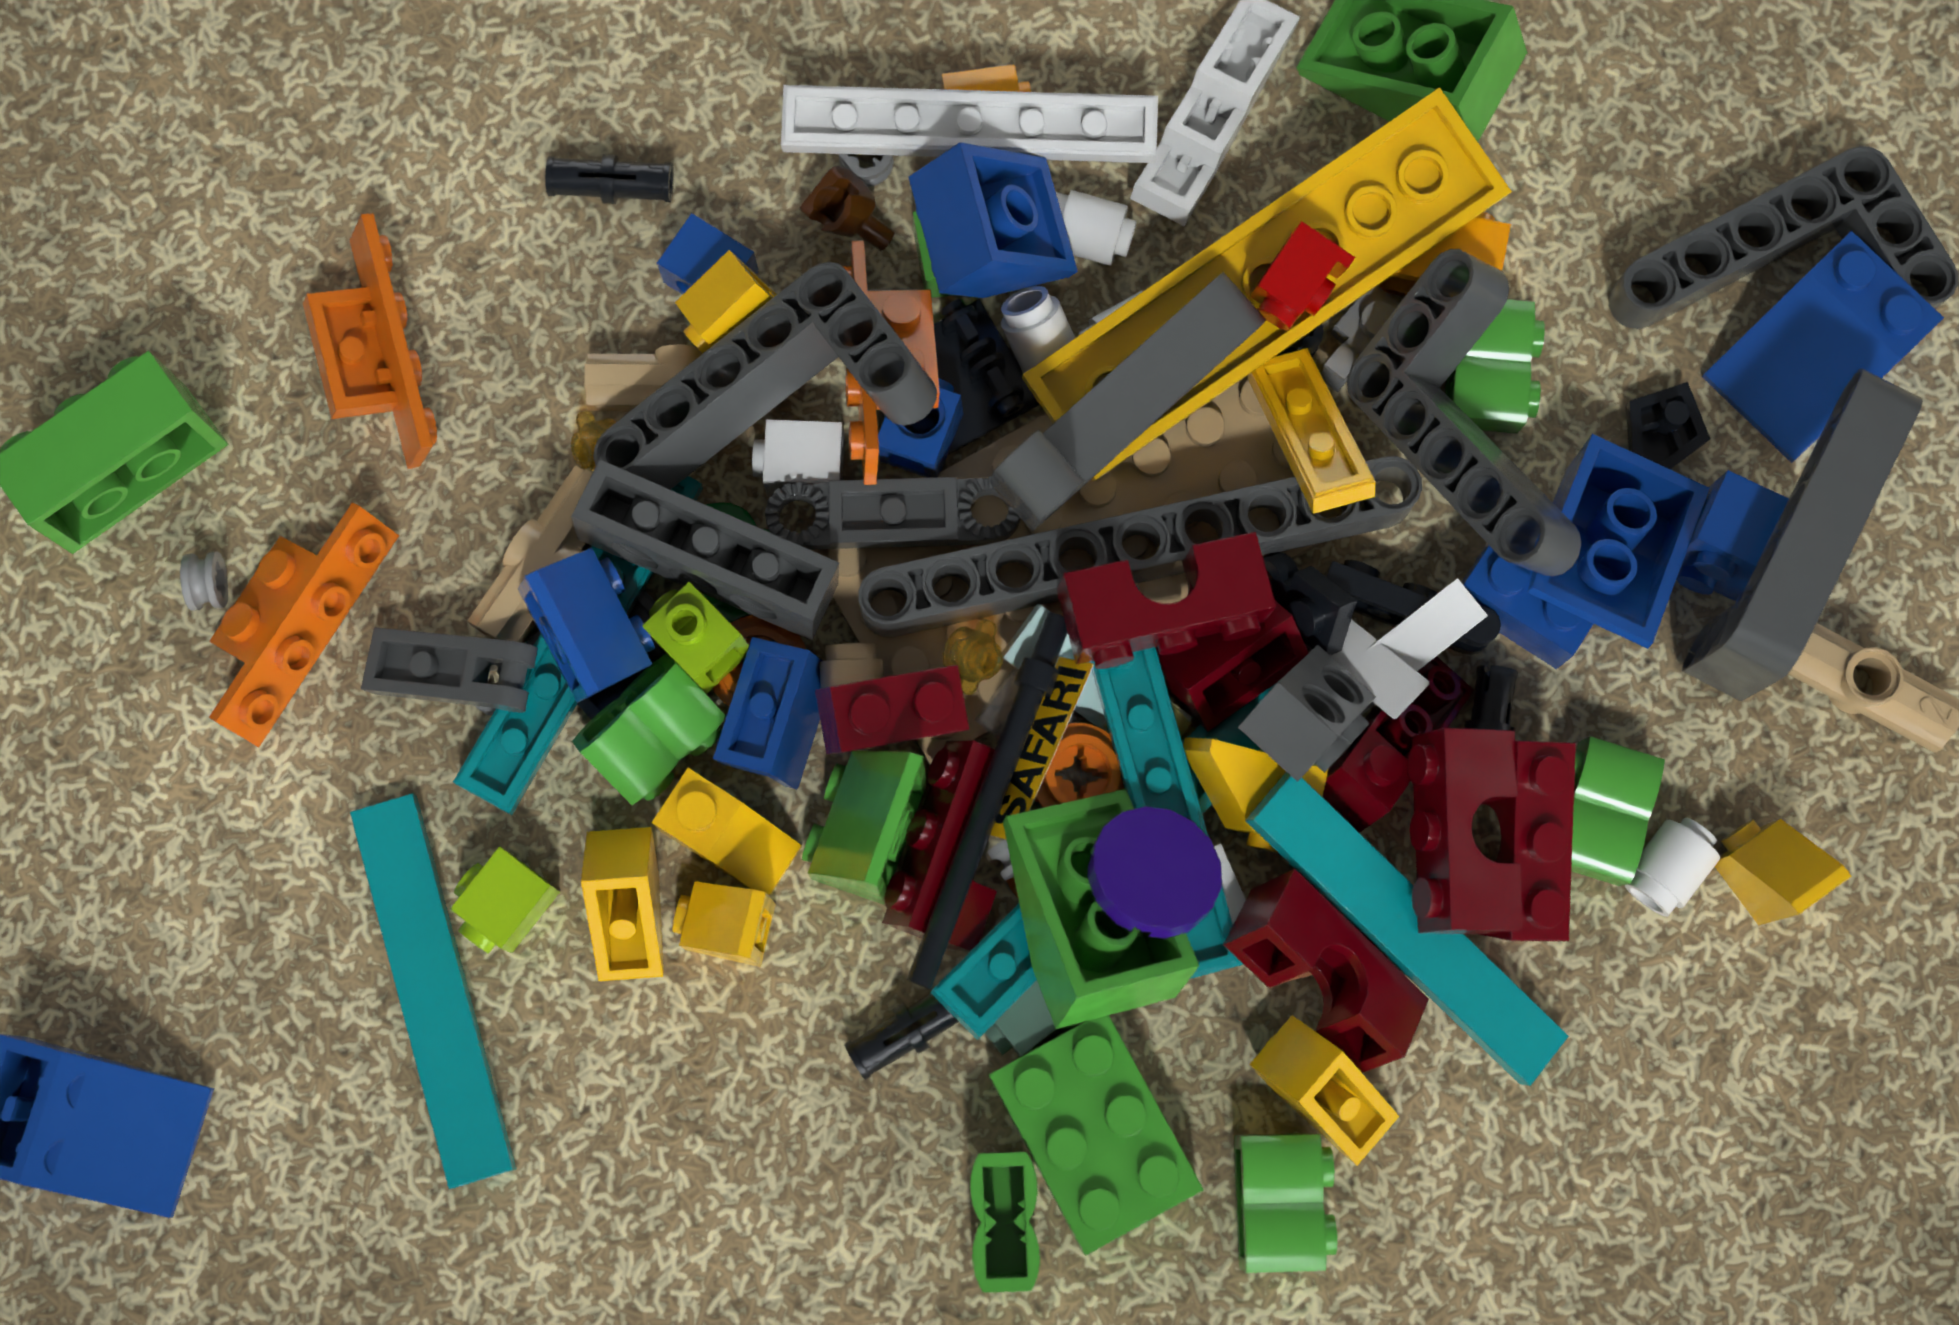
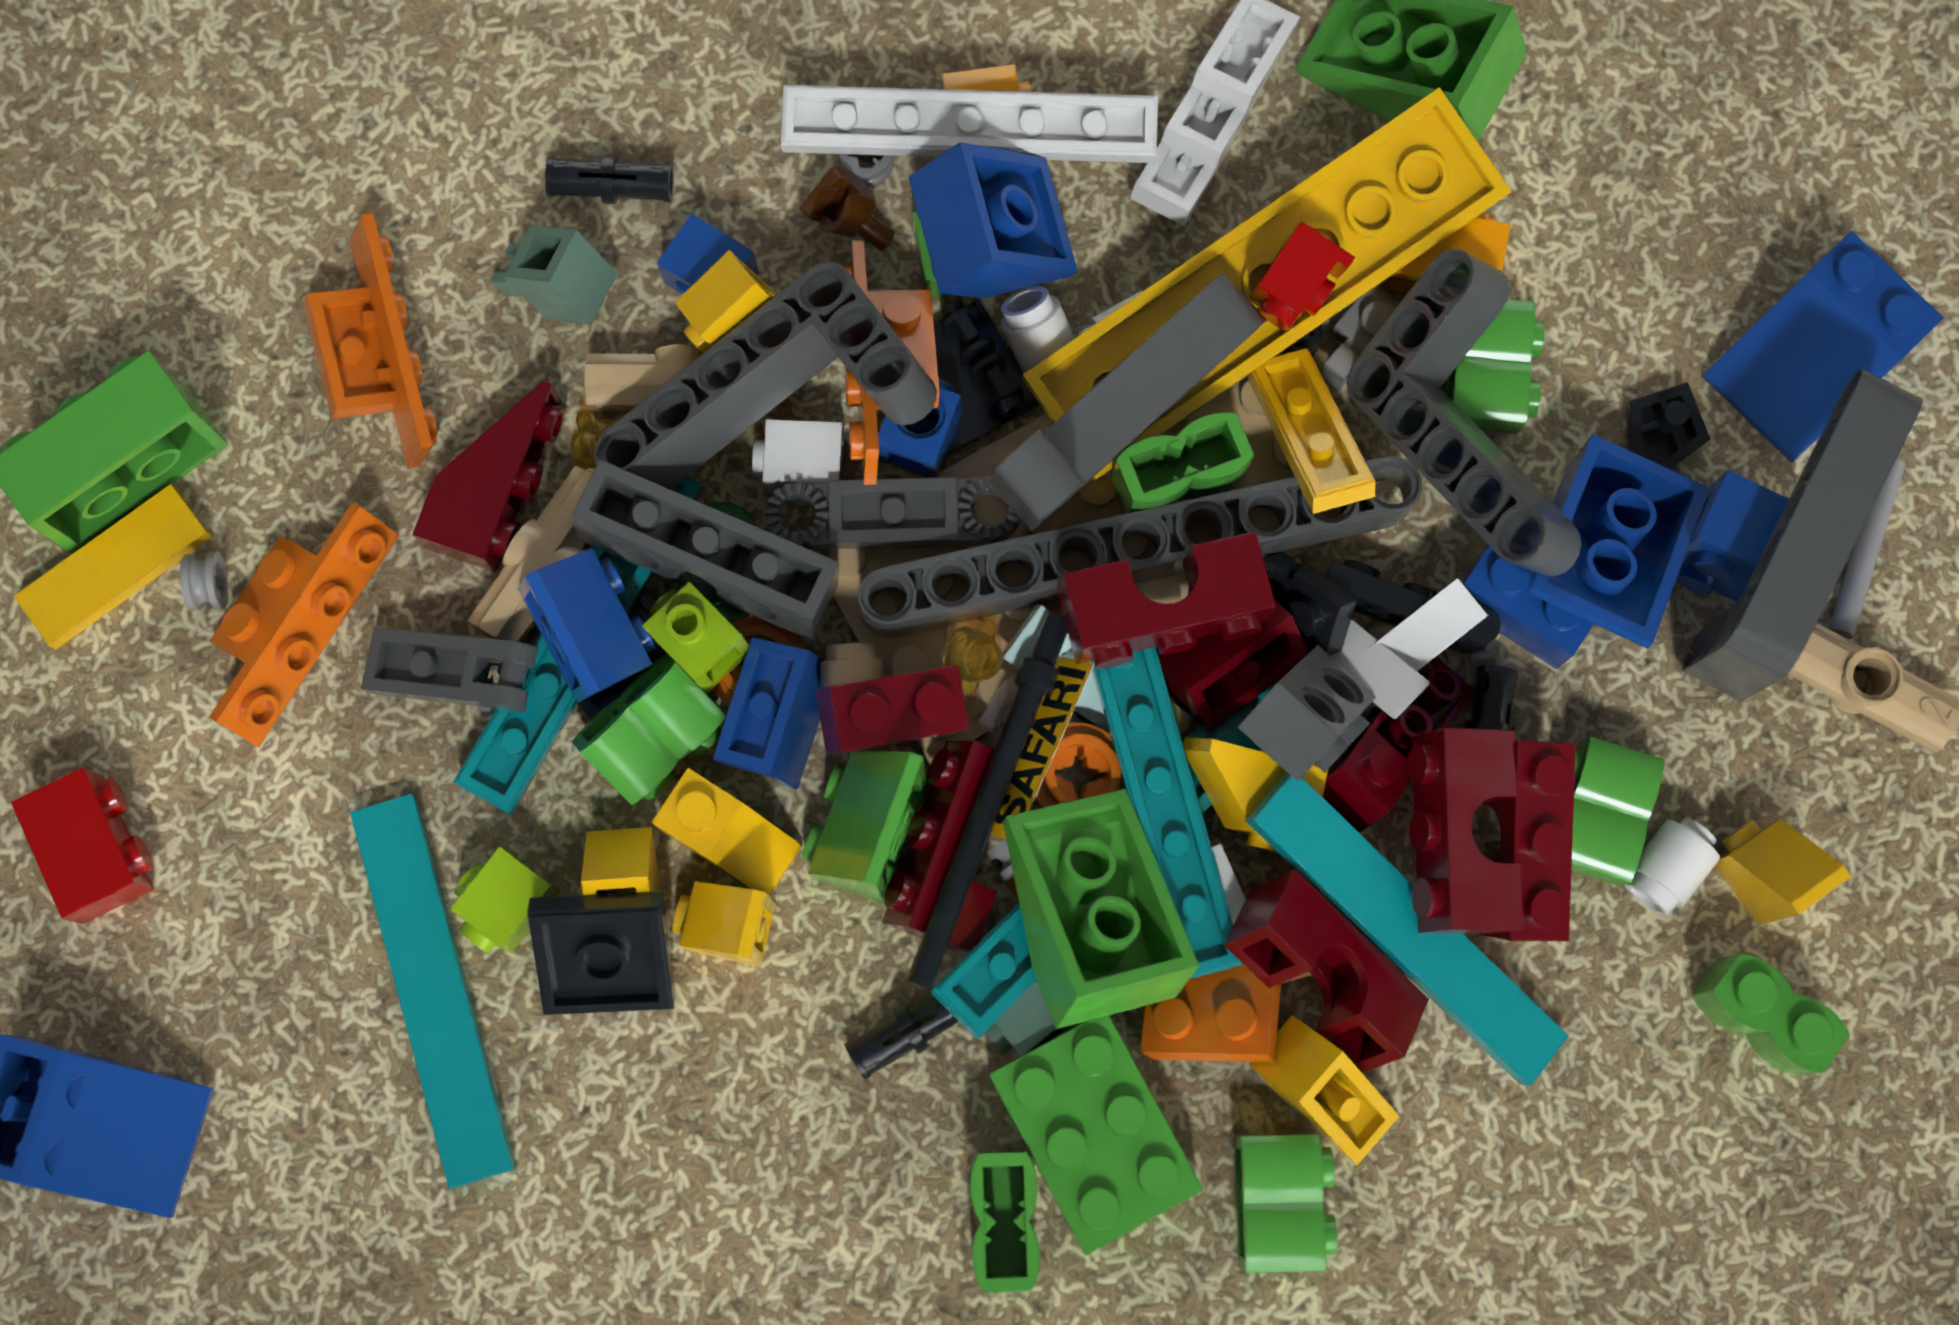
white brick [1056,190,1137,266] -> none
dark purple tile [1088,806,1222,938] -> none
dark grey beam [1609,146,1959,329] -> none
none -> red brick [11,767,154,924]
none -> yellow tile [13,484,213,650]
none -> dark red slope [412,381,565,572]
none -> sand green brick [490,225,617,325]
none -> black tile [527,892,675,1015]
none -> bright green brick [1112,413,1254,514]
none -> orange wing [1140,965,1281,1062]
none -> bright green brick [1692,954,1850,1075]
none -> light grey bar [1829,458,1905,639]

